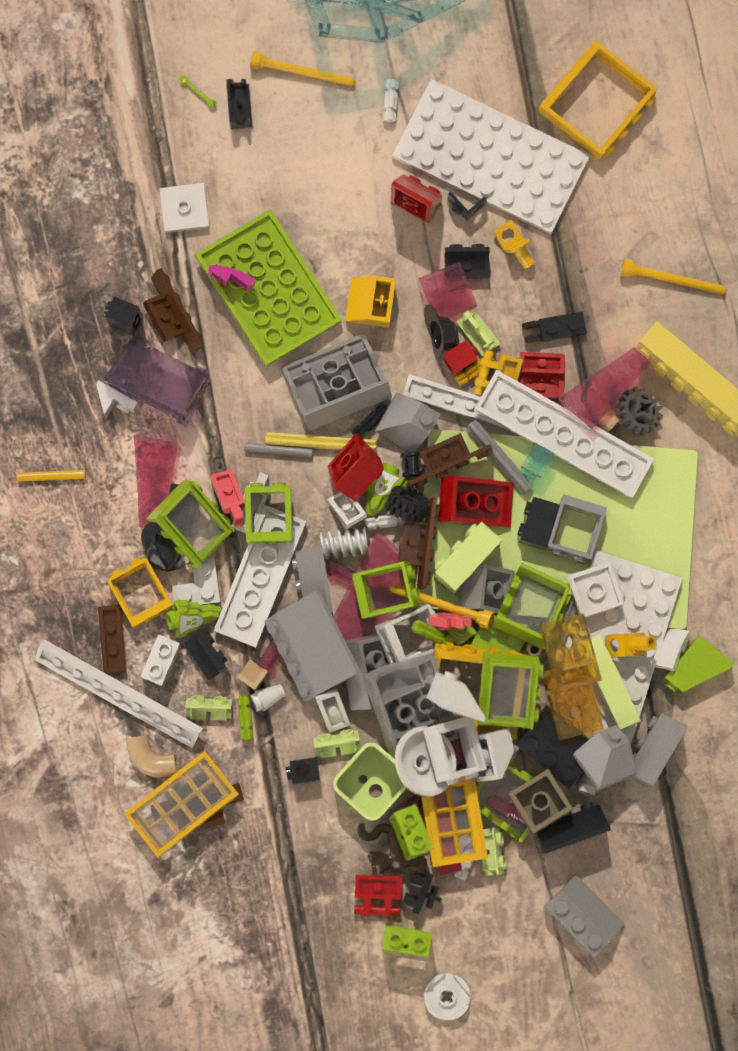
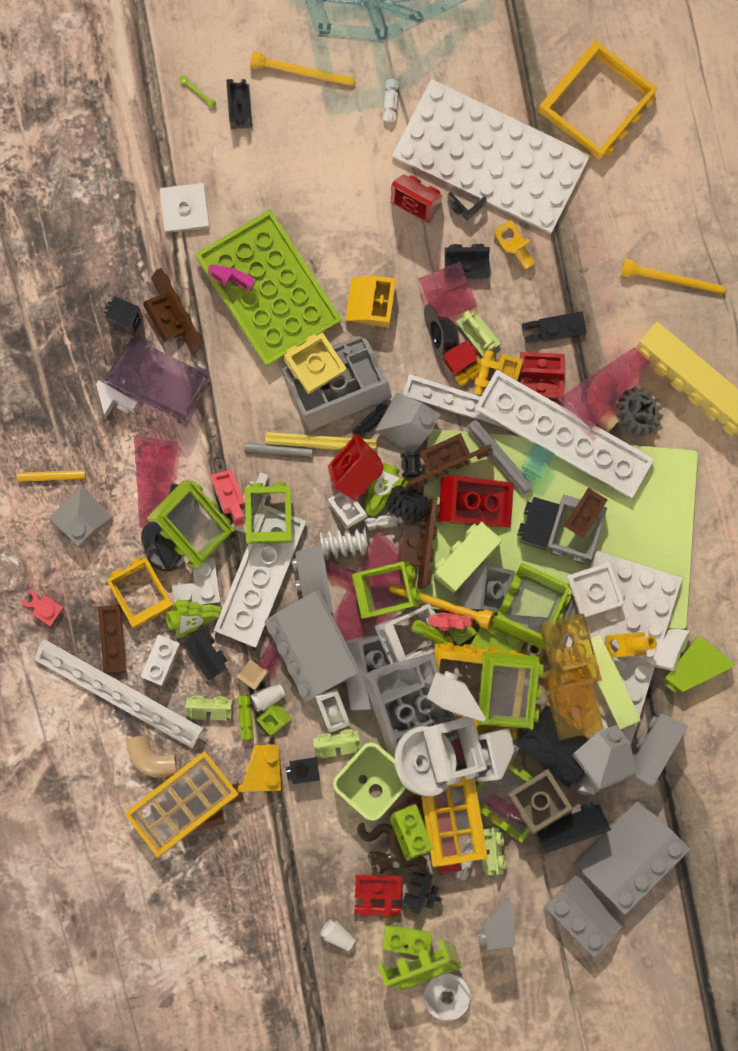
none -> coral plate [21,590,64,627]
none -> light grey slope [49,486,113,549]
none -> yellow wing [237,745,281,792]
none -> lime slope [256,702,292,737]
none -> light yellow plate [284,332,347,394]
none -> white cone [320,919,356,951]
none -> lime window [378,939,462,992]
none -> light grey slope [478,898,516,950]
none -> reddish brown plate [564,487,608,538]
none -> light grey piece [574,800,691,915]

